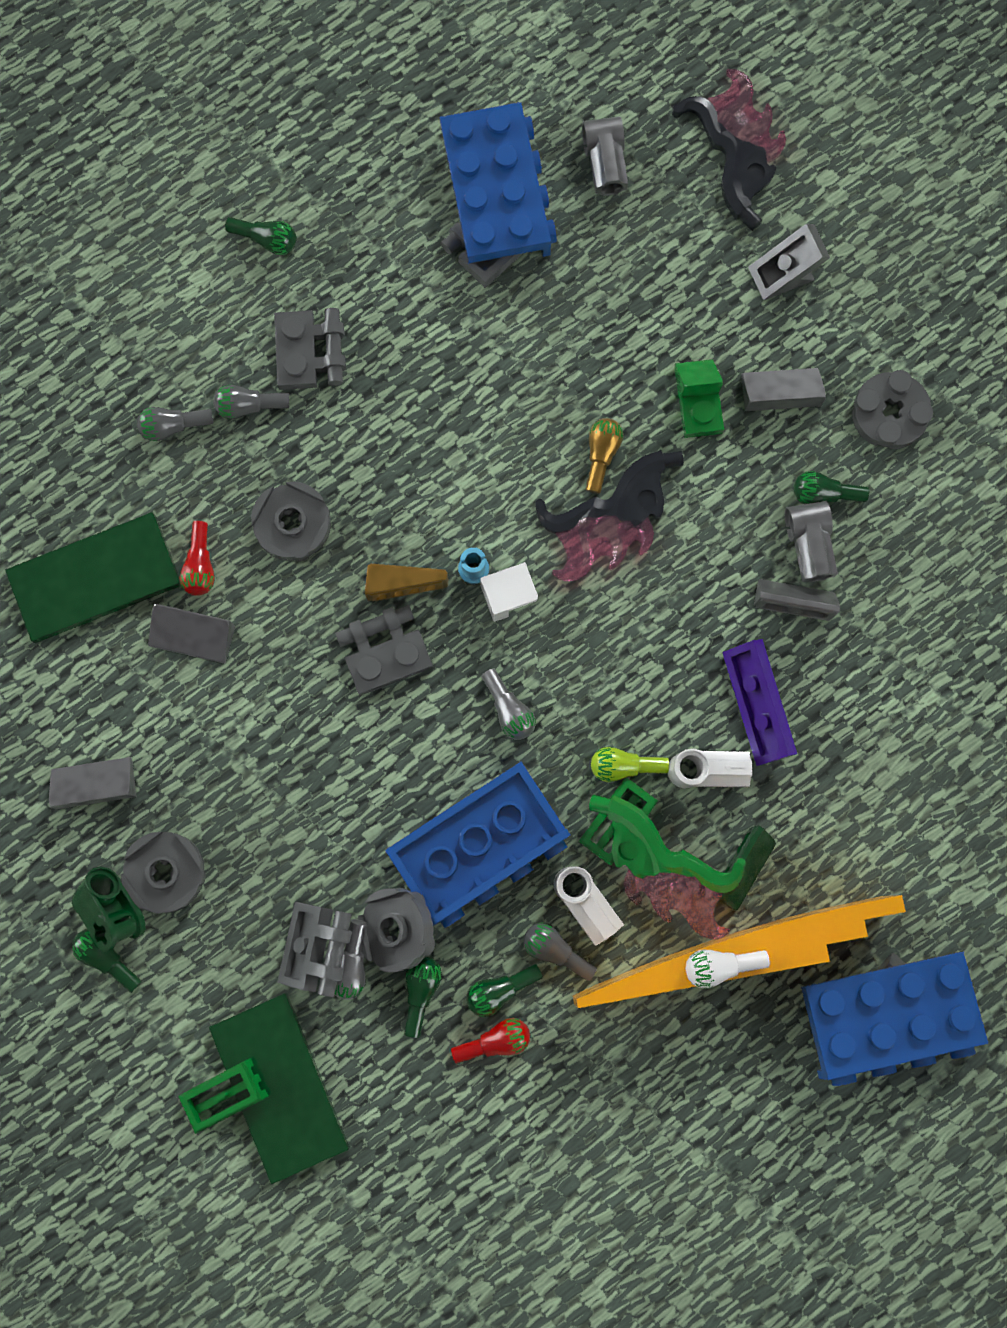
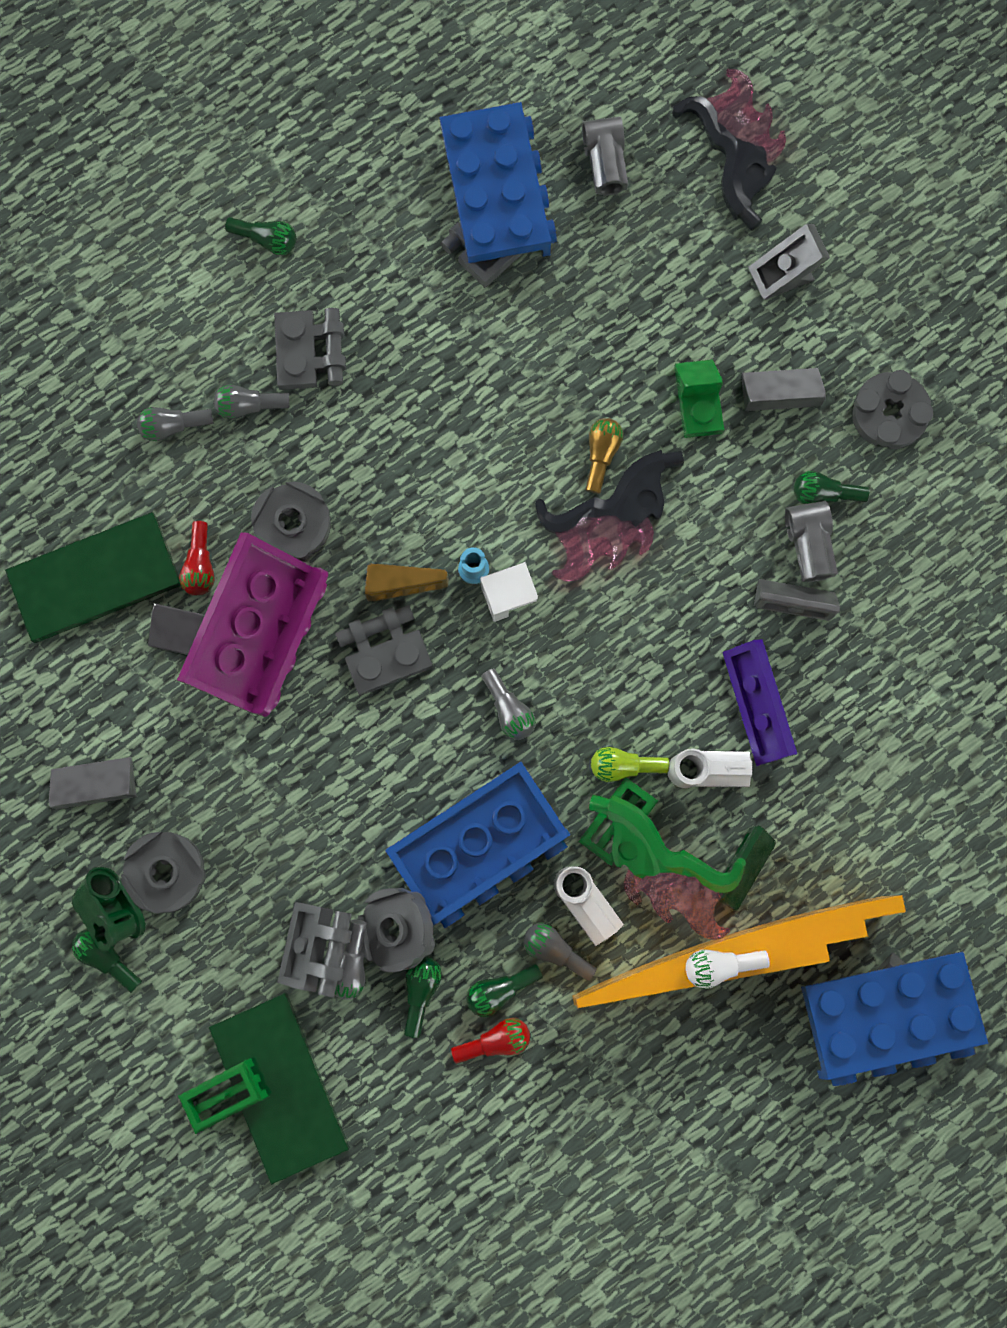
none -> magenta bracket [177,532,328,717]

